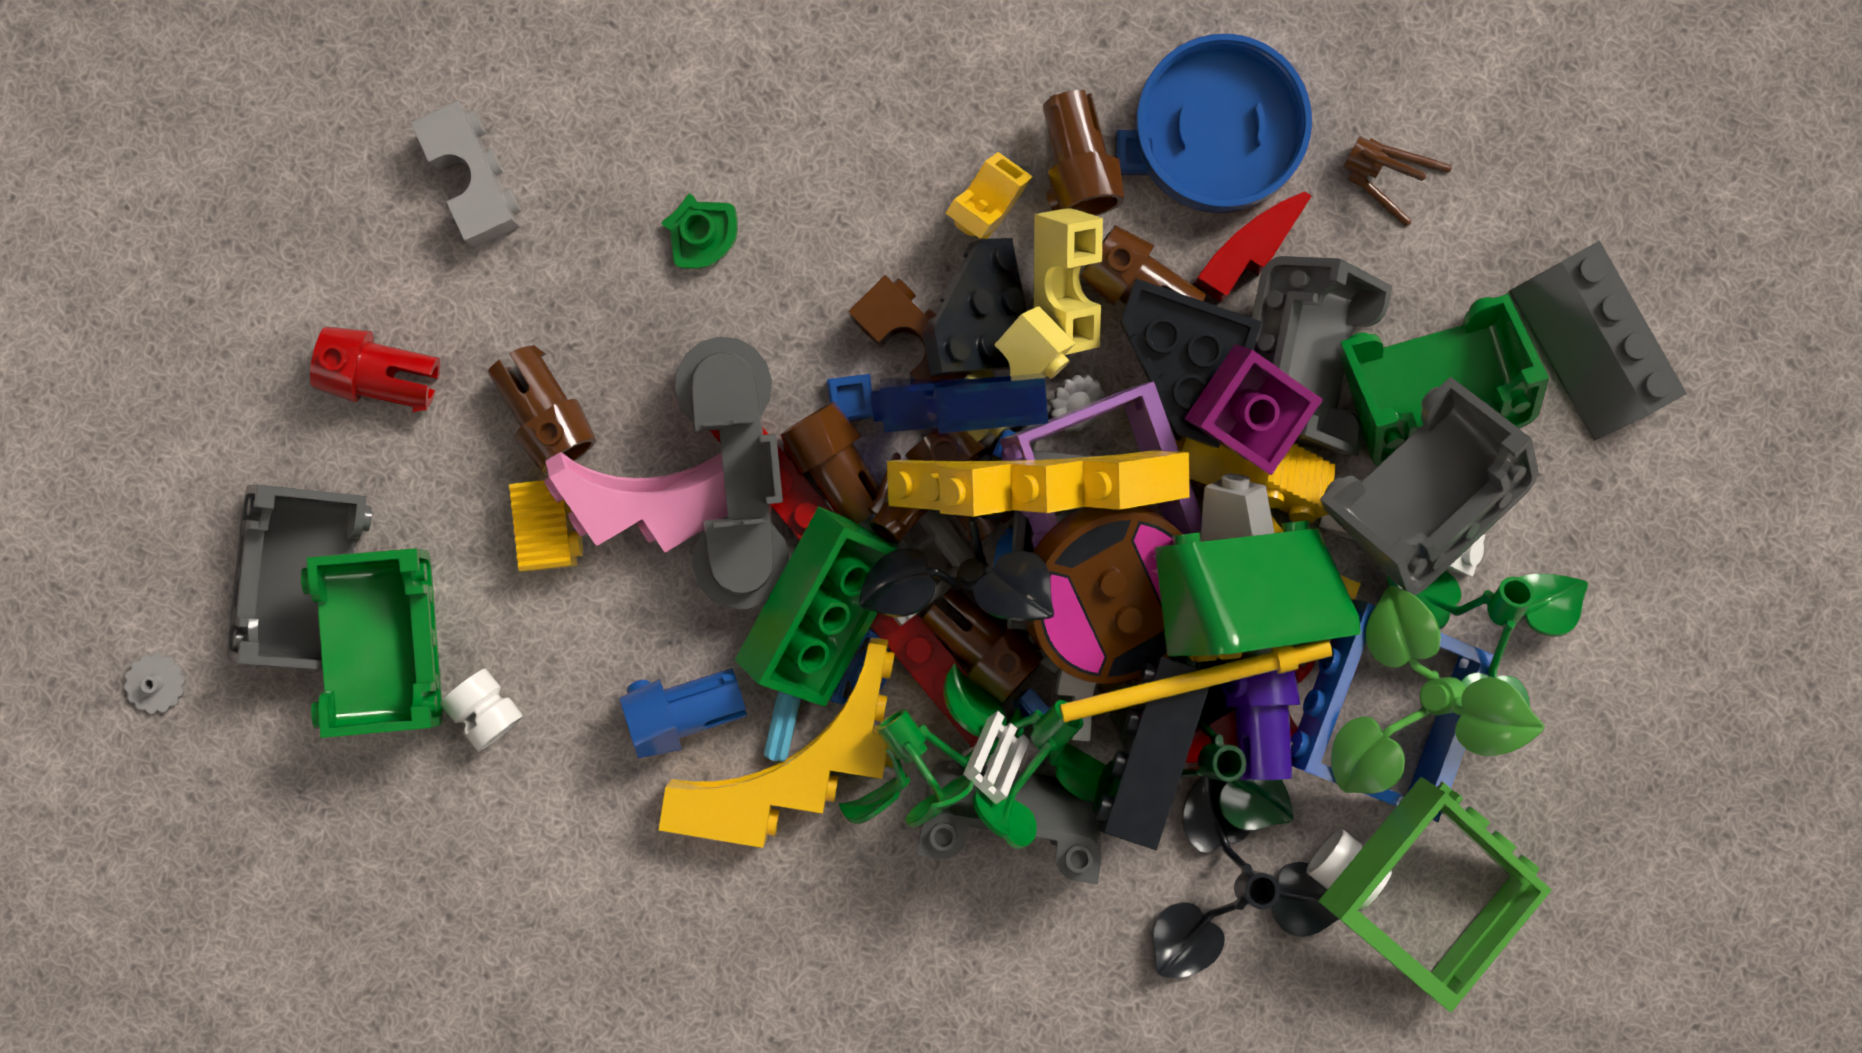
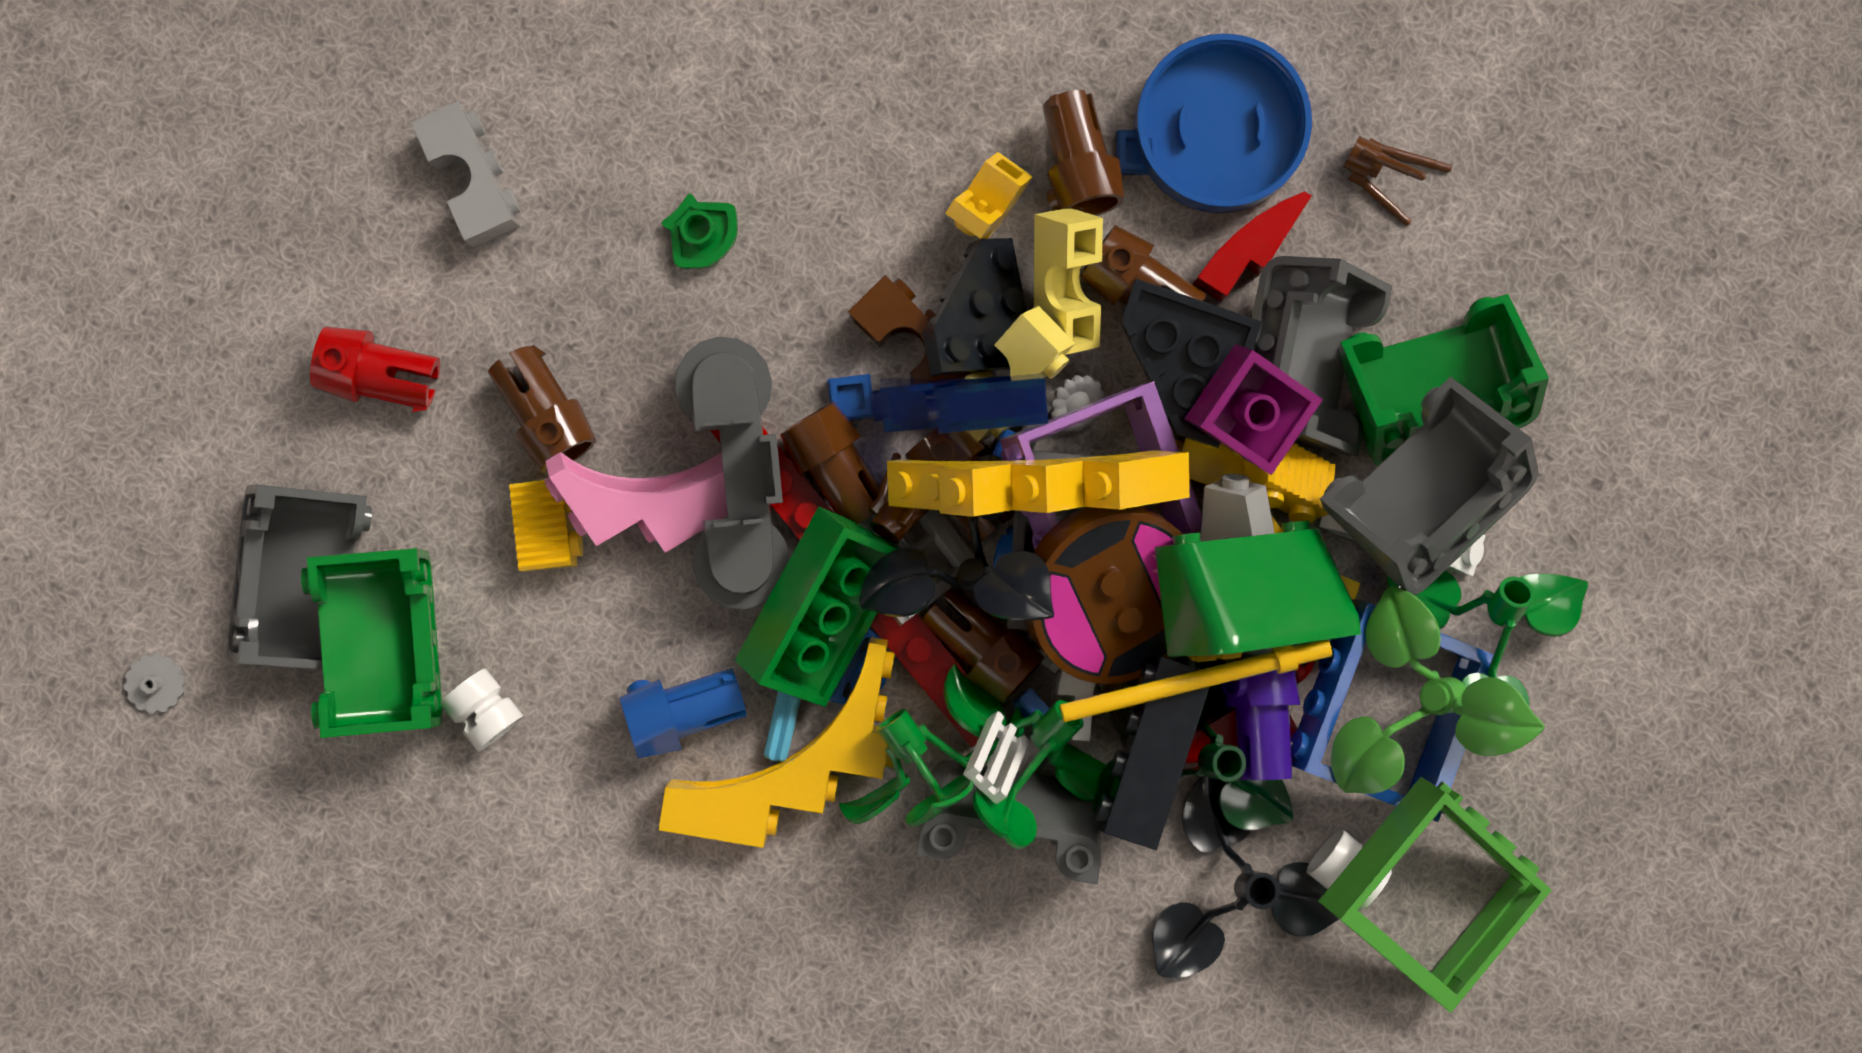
dark grey slope [1509,241,1687,441] -> none

